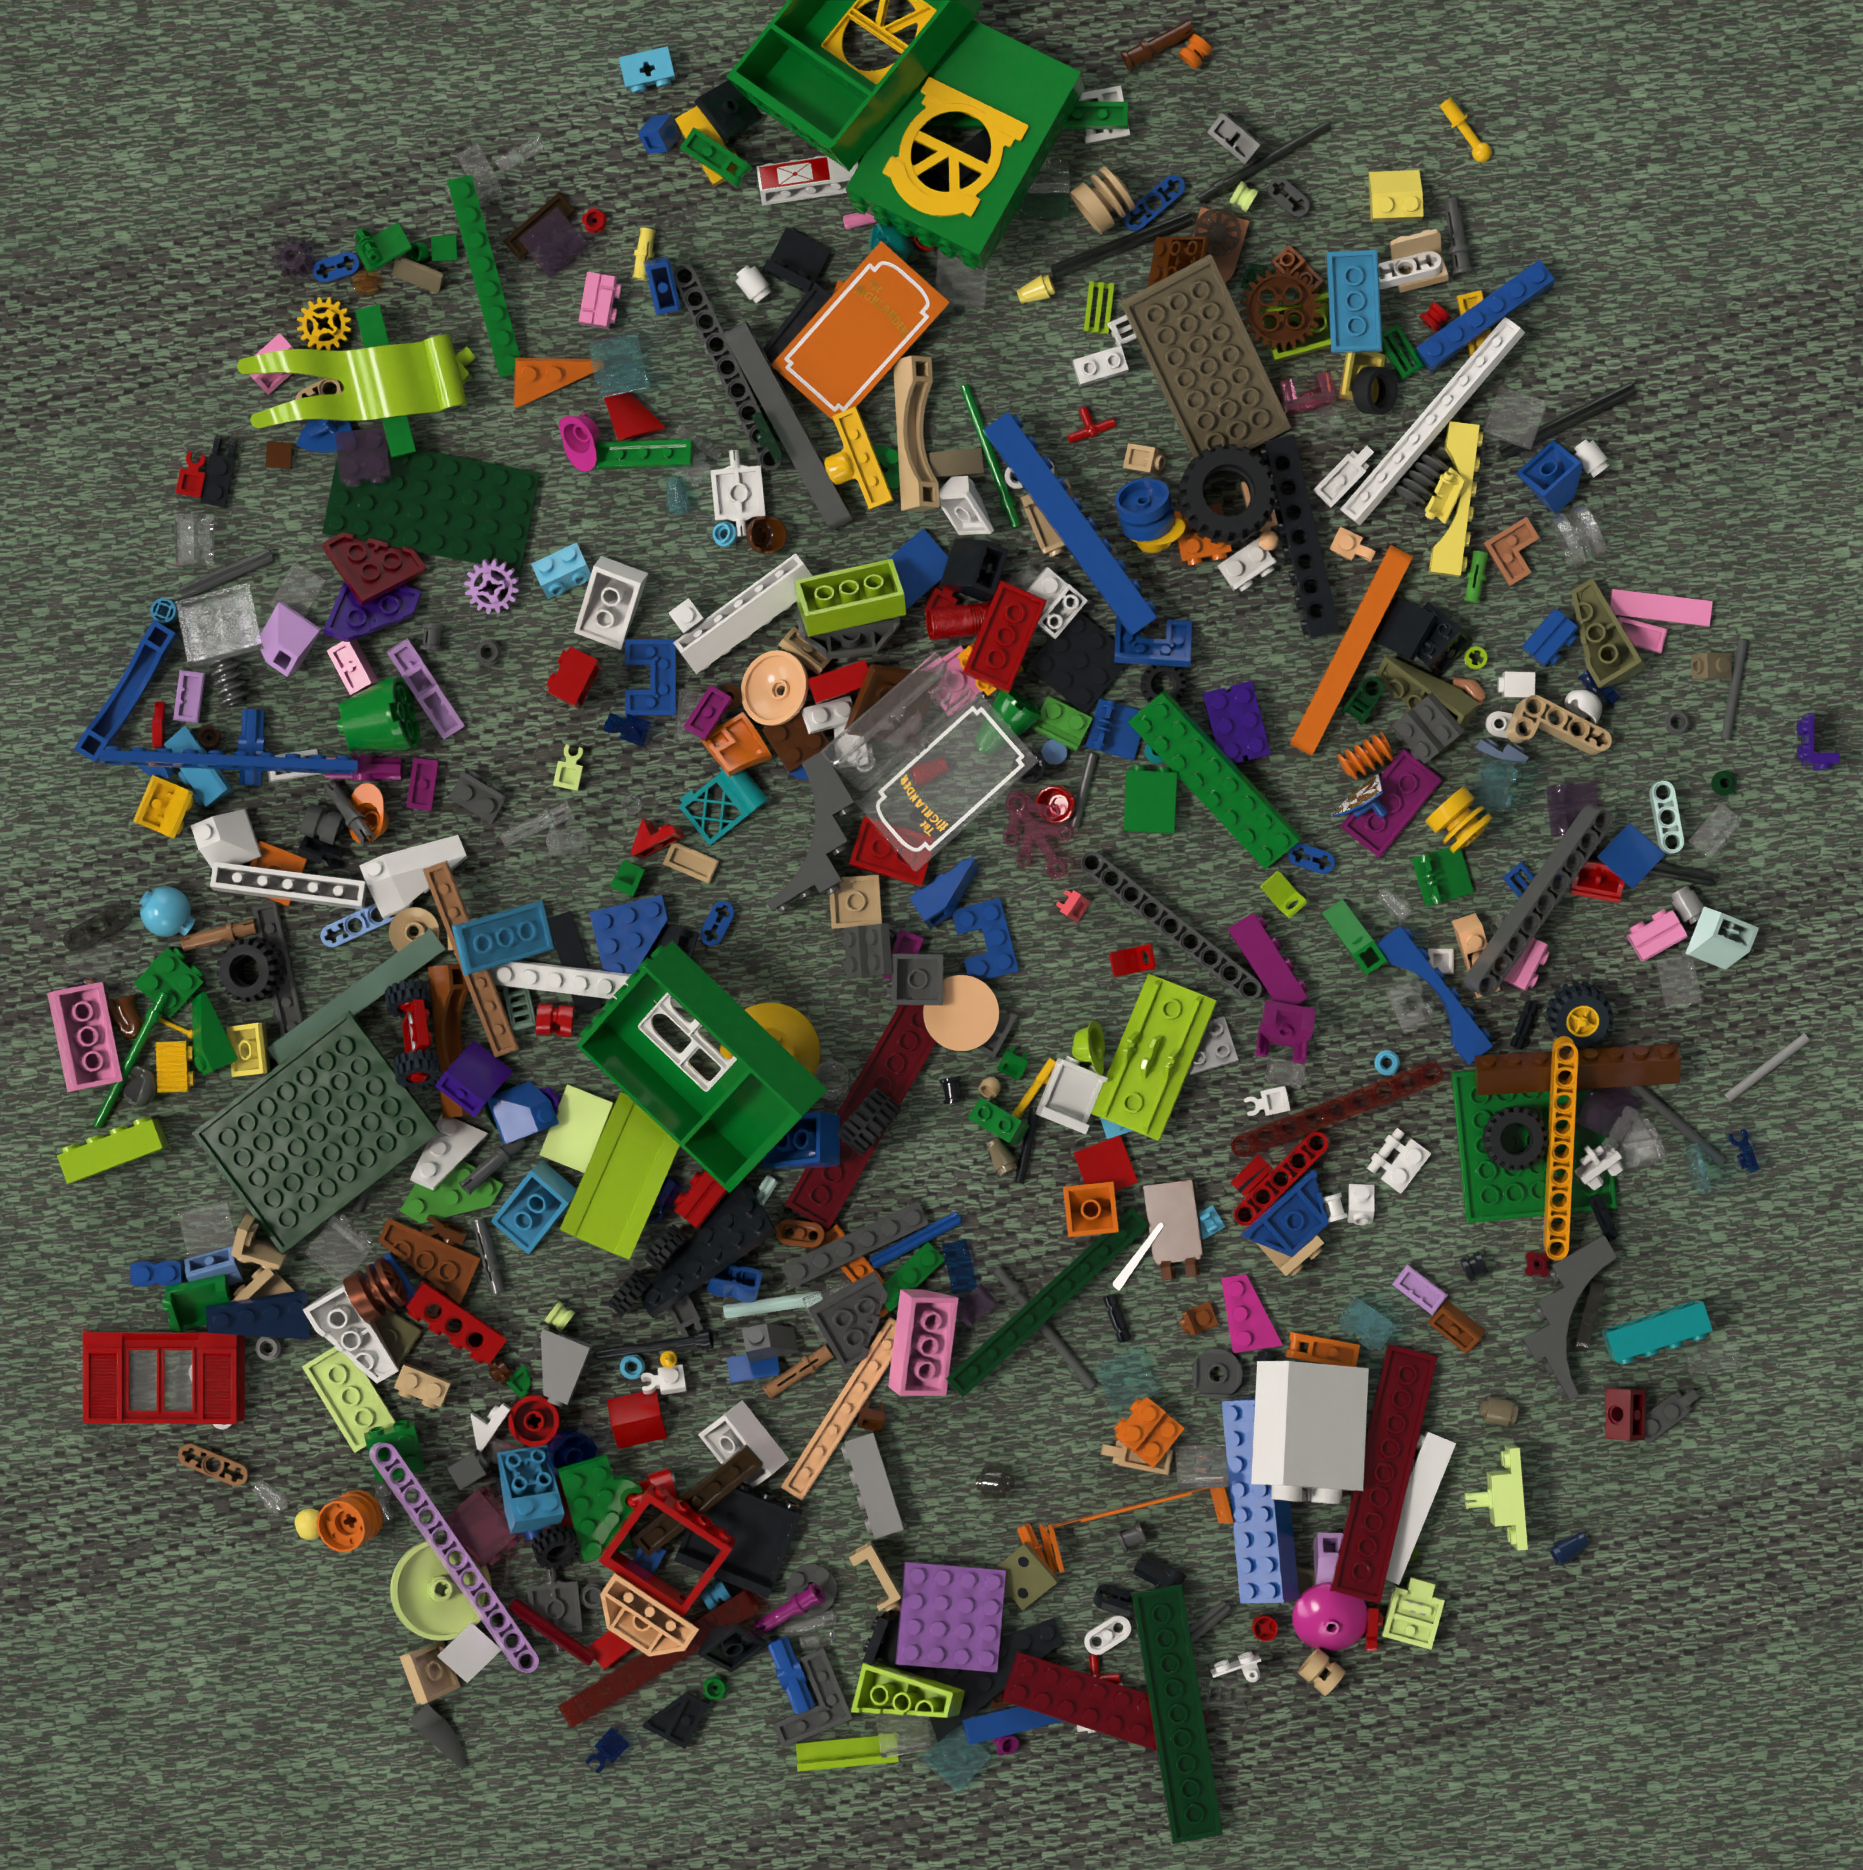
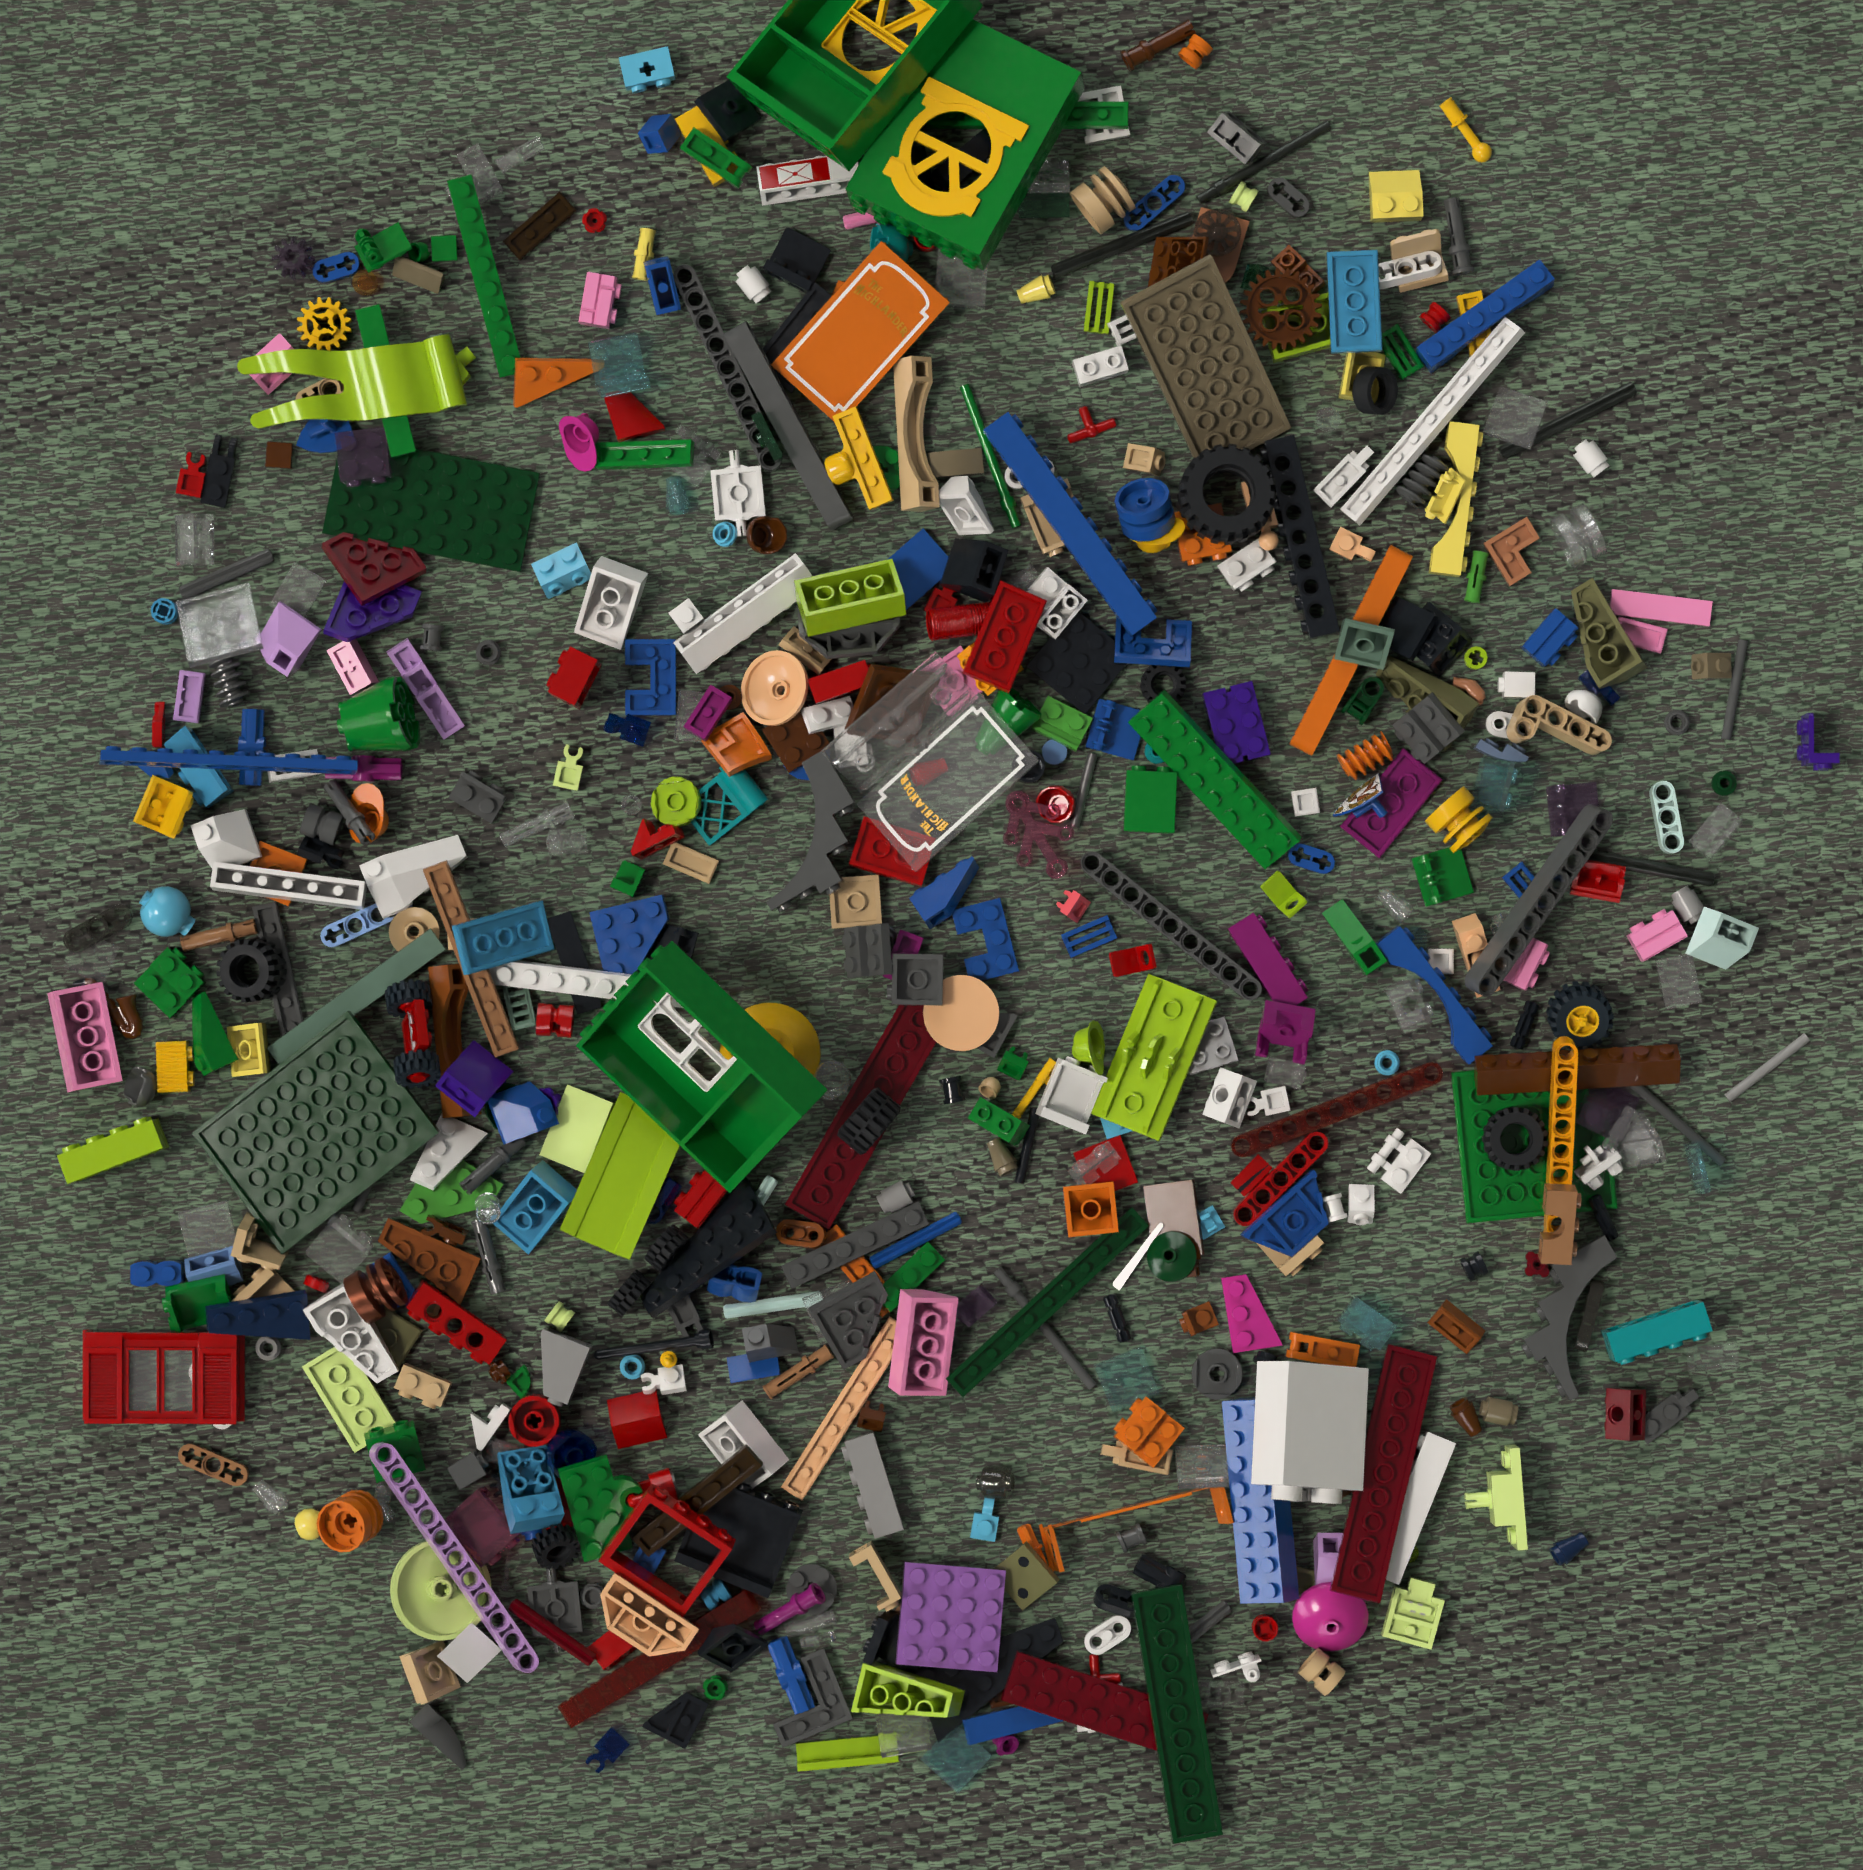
blue arch [74,620,179,764] -> none
green bar [93,990,169,1129] -> none
yellow hinge [159,1018,193,1039] -> none
reddish brown plate [196,725,222,750] -> none
magenta plate [406,757,439,811] -> none
lavender gear [464,558,520,614] -> none
clear purple hinge [518,207,588,278] -> none
blue beam [700,901,734,946] -> none
blue slope [763,1112,840,1169] -> none
clear blue tile [941,1239,978,1294] -> none
clear pink panel [1277,370,1337,416] -> none
red plate [1365,1606,1383,1651] -> none
lavender plate [1392,1264,1448,1315] -> none
blue slope [1516,440,1583,514] -> none
blue sticker [1597,823,1666,889] -> none
clear blue plate [1728,1129,1760,1173] -> none
none -> red tile [303,1274,330,1293]
none -> clear wheel [475,1192,501,1224]
none -> lime tile [651,777,701,827]
none -> light grey brick [876,1180,916,1214]
none -> medium azure plate [970,1496,999,1542]
none -> blue tile [1061,915,1117,958]
none -> clear hinge [1068,1141,1121,1185]
none -> dark green dish [1147,1231,1197,1282]
none -> white brick [1202,1067,1257,1128]
none -> white tile [1291,788,1320,817]
none -> sand green slope [1334,618,1395,670]
none -> reddish brown cone [1449,1397,1482,1437]
none -> medium nougat arch [1538,1183,1581,1265]

